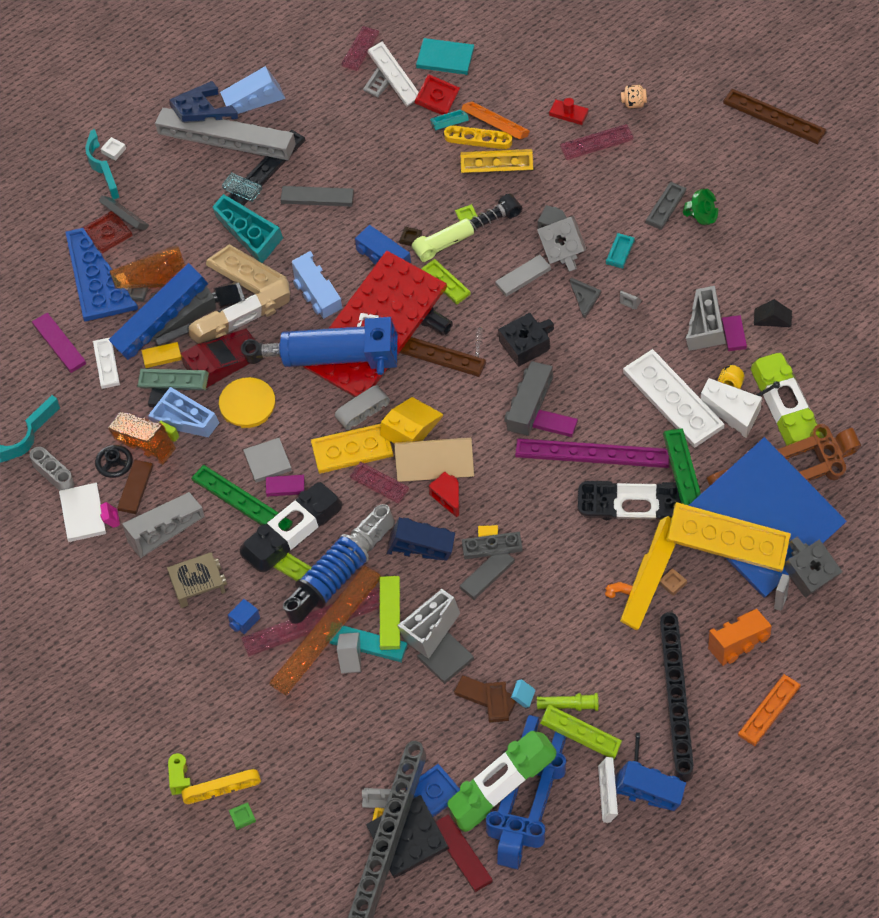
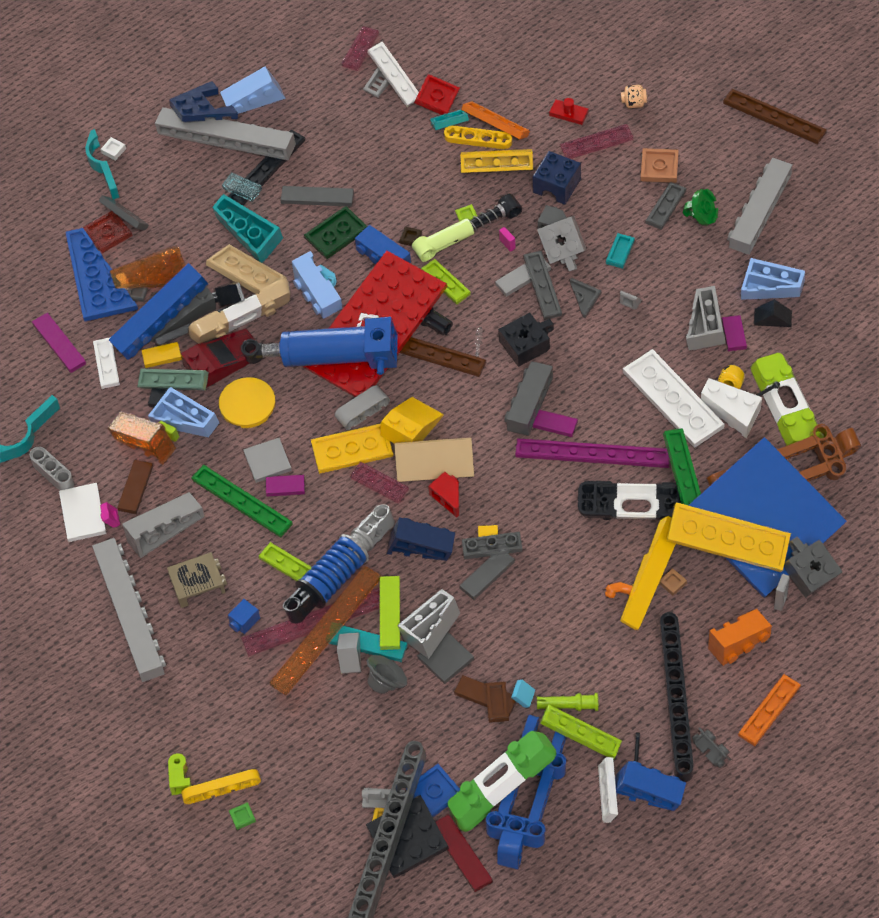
black piece [95,445,133,478] -> none
black piece [240,482,342,572] -> none
teal tile [416,38,475,75] -> none
none -> light grey brick [92,538,166,682]
none -> dark green tile [304,206,368,259]
none -> medium azure arm [320,265,336,287]
none -> dark grey hat [366,655,407,694]
none -> dark pink tile [499,227,516,252]
none -> dark grey tile [523,251,562,320]
none -> dark blue piece [532,151,581,205]
none -> nougat plate [641,148,679,183]
none -> dark grey hinge [692,727,732,768]
none -> light grey brick [727,158,792,255]
none -> light blue wedge [741,258,805,299]

